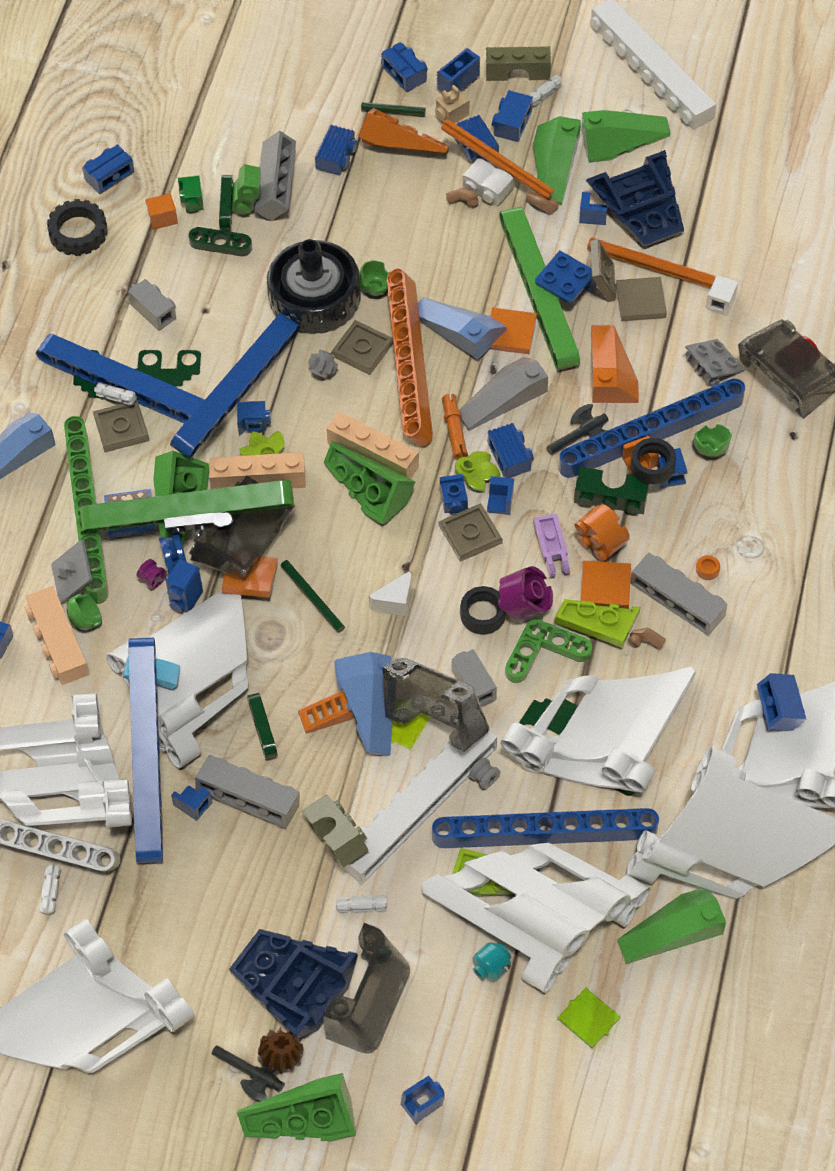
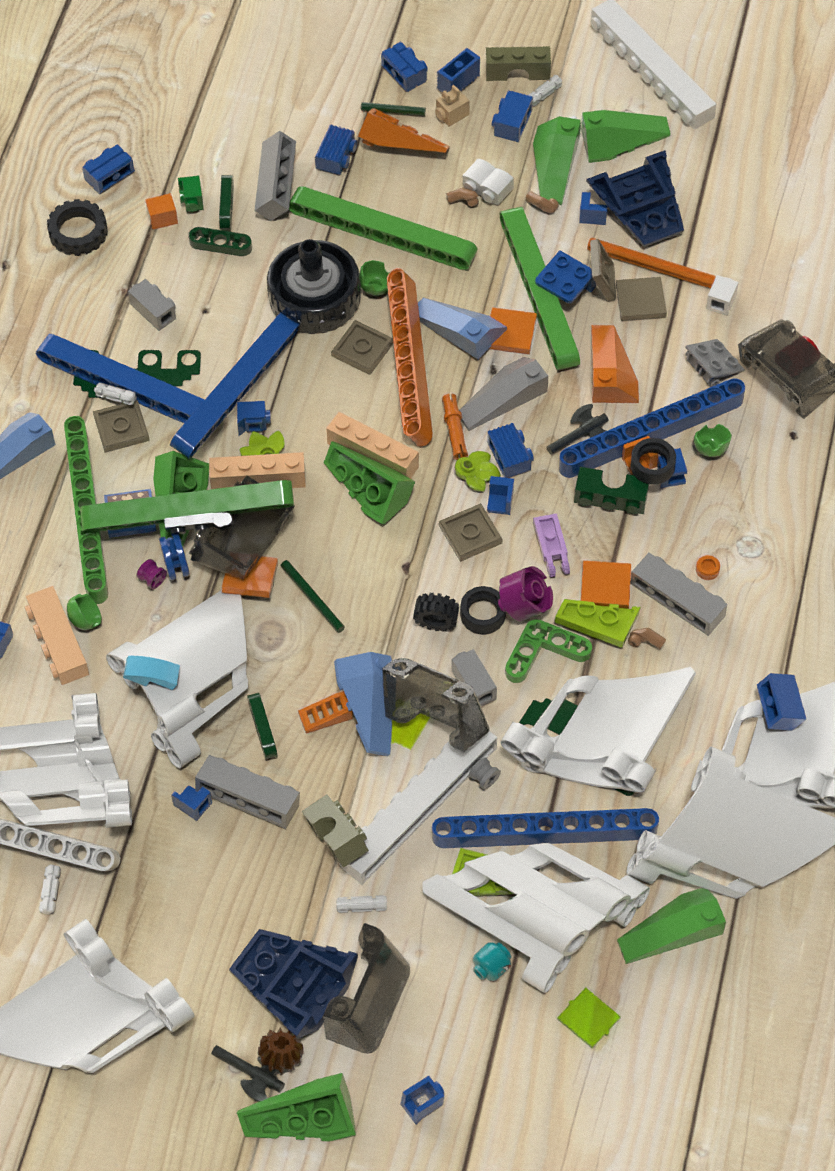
light grey piece [51,540,92,605] -> none
beam [128,637,163,863] -> none
blue brick [165,559,203,613] -> none
bright green brick [232,164,261,215] -> none
light grey gear [308,350,338,378] -> none
white slope [369,571,412,616] -> none
blue brick [439,474,468,513] -> none
orange axle [441,120,554,199] -> none
blue brick [456,115,499,163] -> none
orange brick [574,504,630,562] -> none
none -> bright green beam [289,186,478,270]
none -> black tyre [413,593,459,631]

